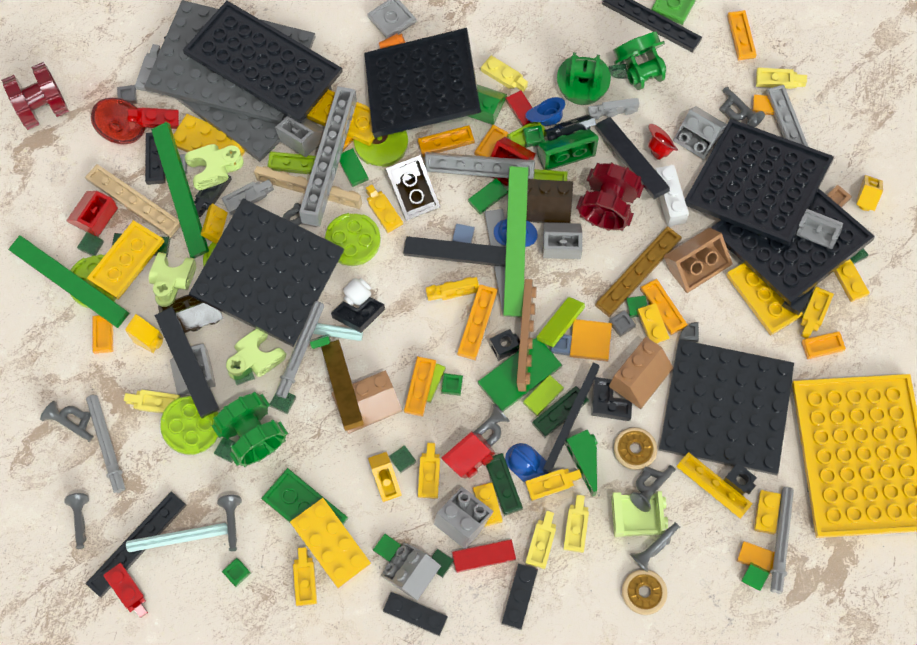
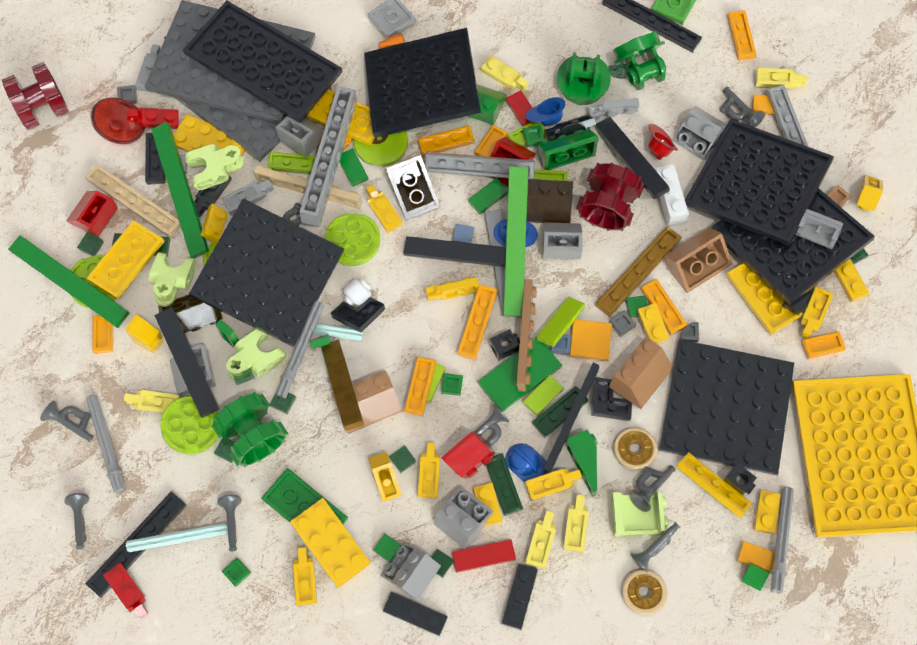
none -> green tile [216,320,239,348]

